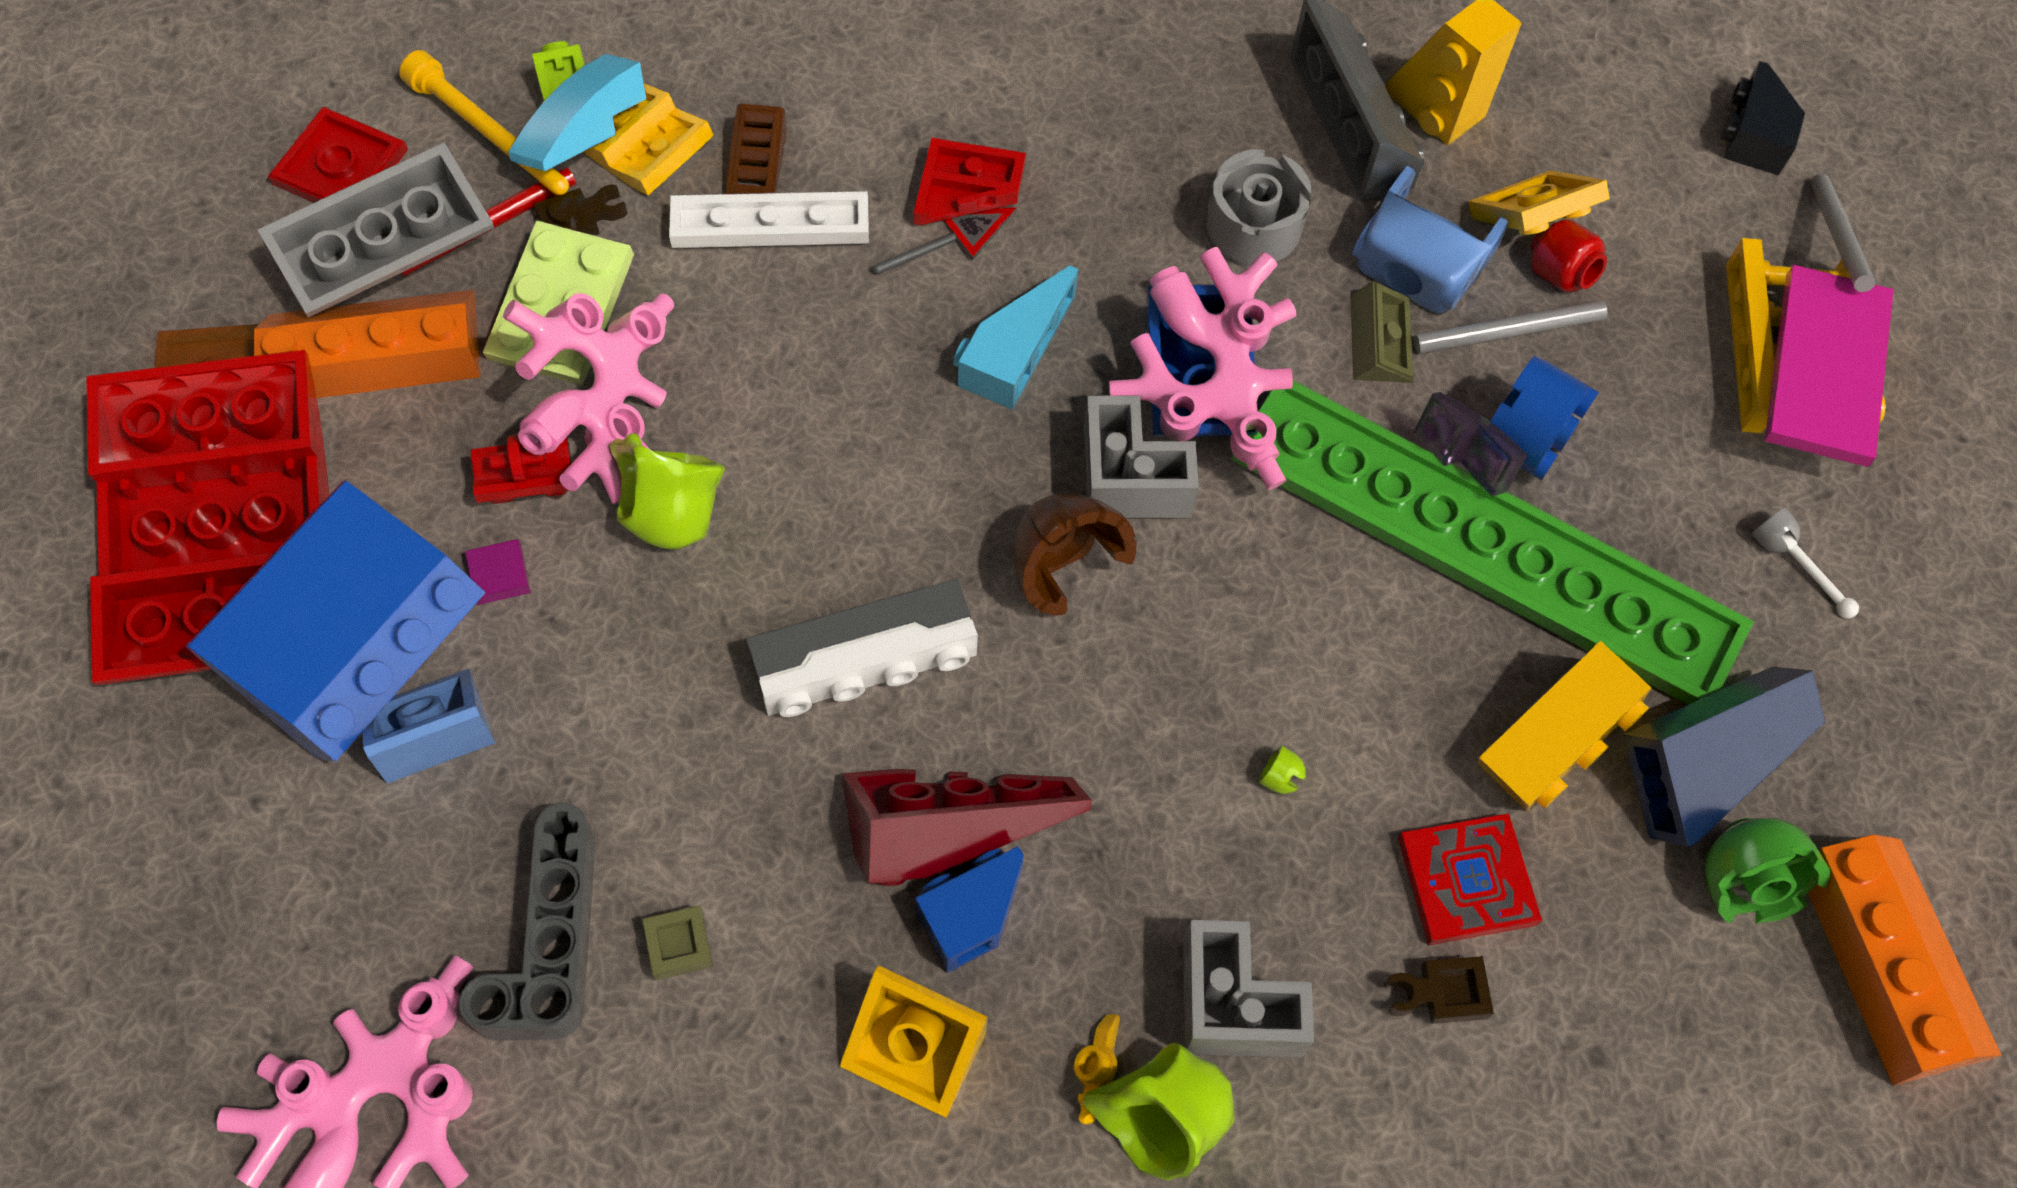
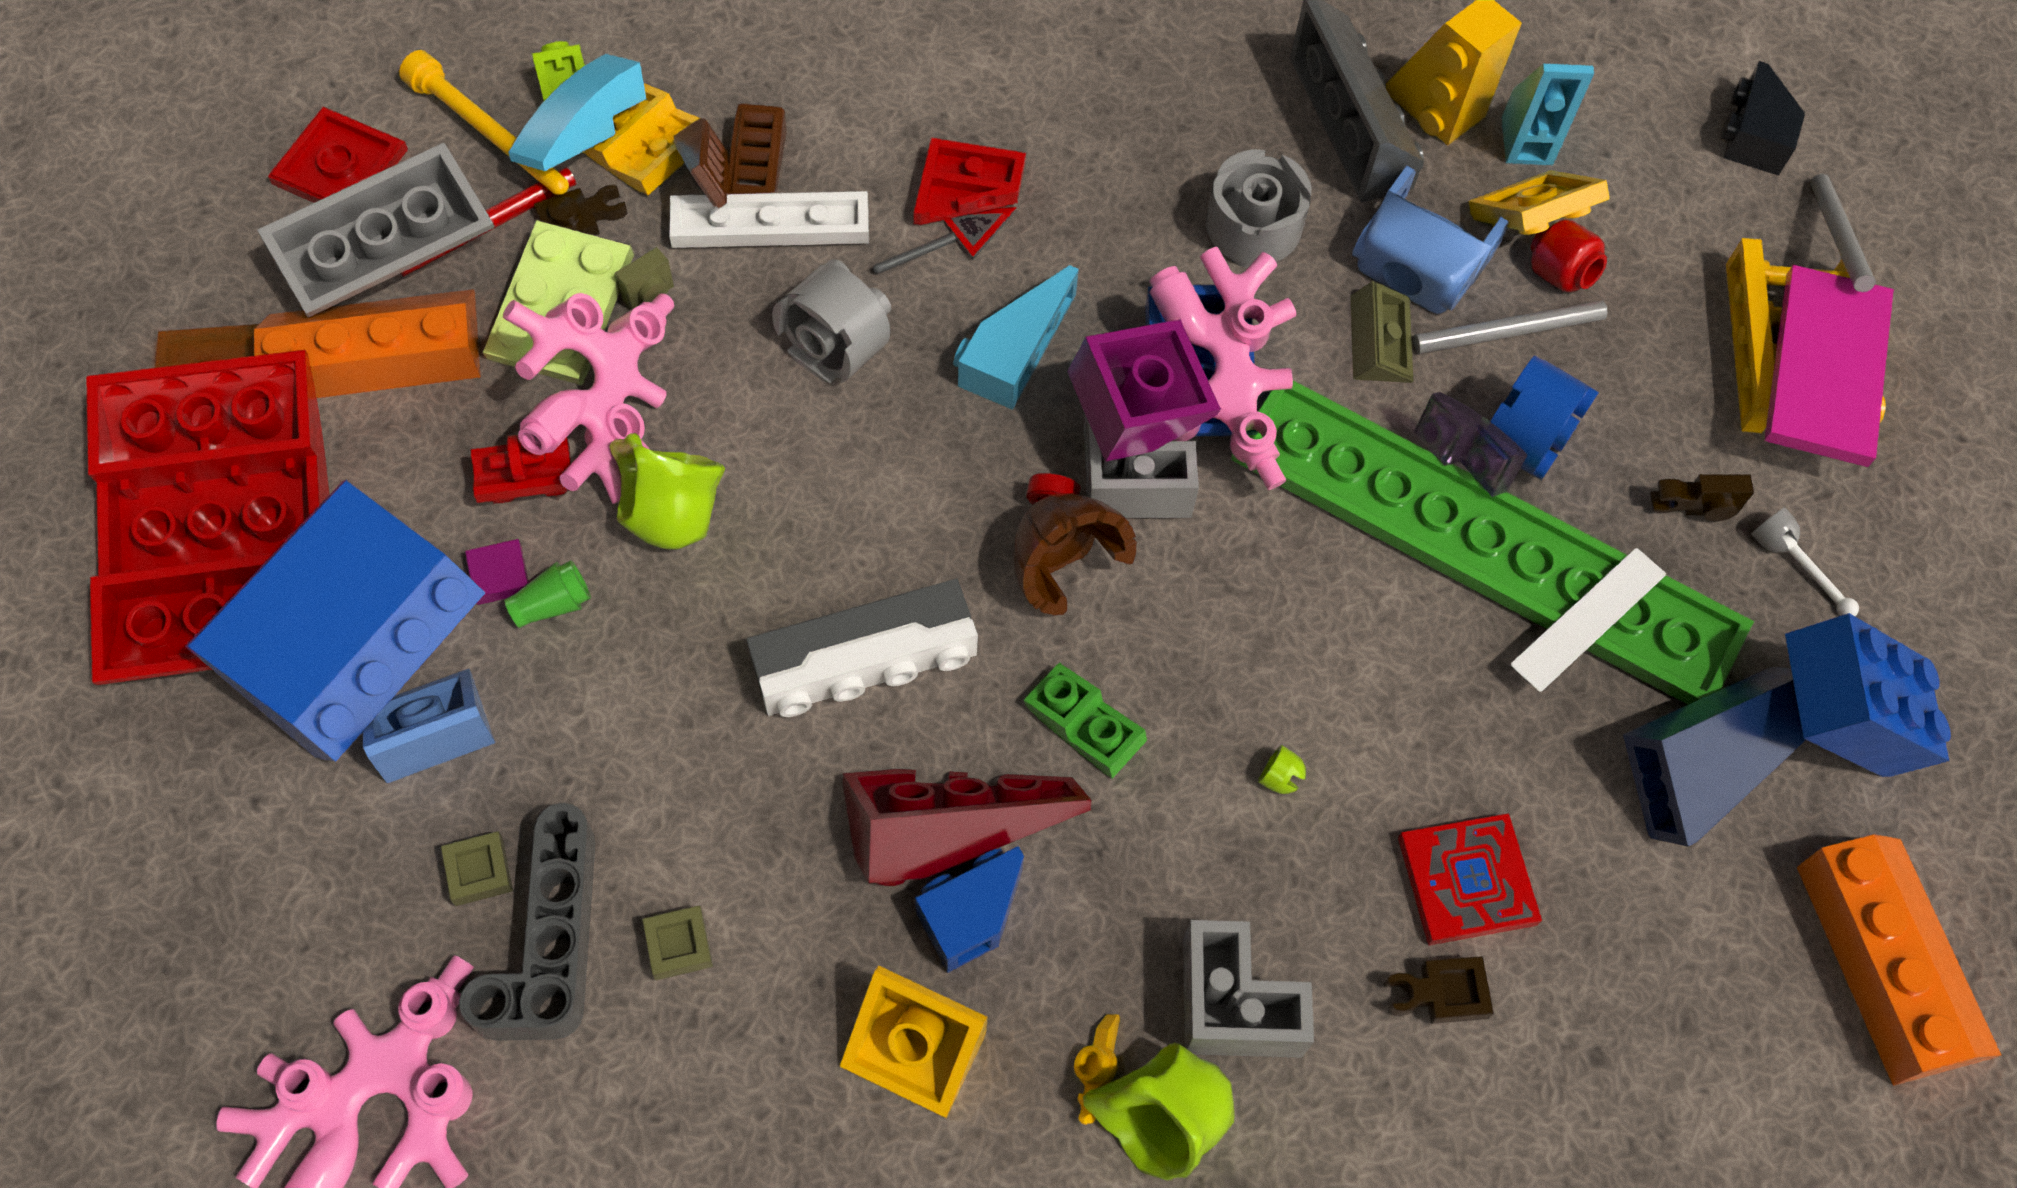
yellow wedge [1478,640,1651,812] -> none
bright green cylinder [1704,818,1830,924] -> none
none -> olive plate [441,831,513,906]
none -> bright green cone [504,560,591,628]
none -> olive plate [615,247,674,310]
none -> reddish brown slope [673,118,729,209]
none -> light grey brick [772,259,891,383]
none -> bright green slope [1024,662,1147,779]
none -> red tile [1026,473,1081,505]
none -> magenta slope [1067,320,1221,462]
none -> medium azure slope [1502,63,1594,165]
none -> white sticker [1511,548,1666,692]
none -> dark brown plate [1650,474,1754,522]
none -> blue brick [1785,613,1951,777]

